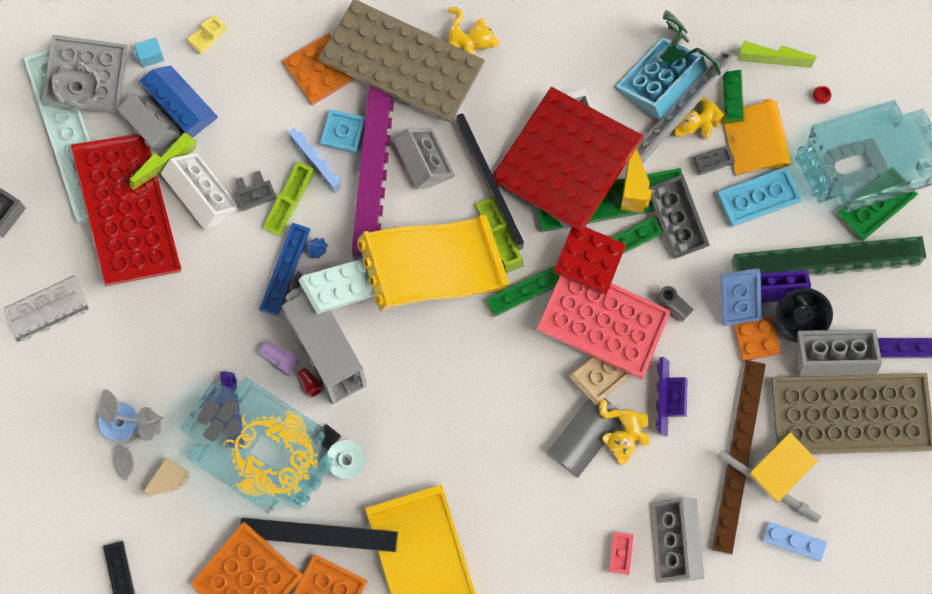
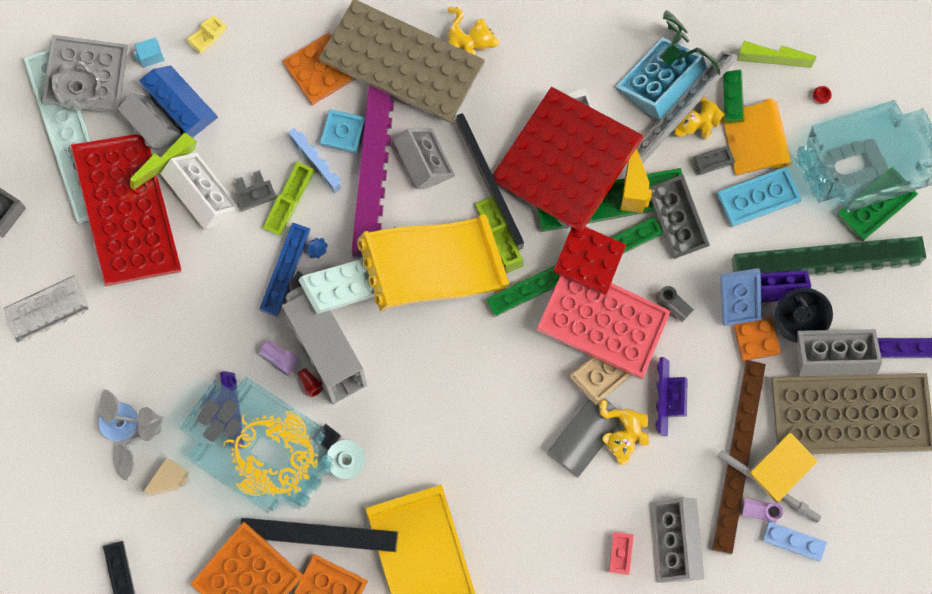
none -> lavender piece [742,498,783,523]

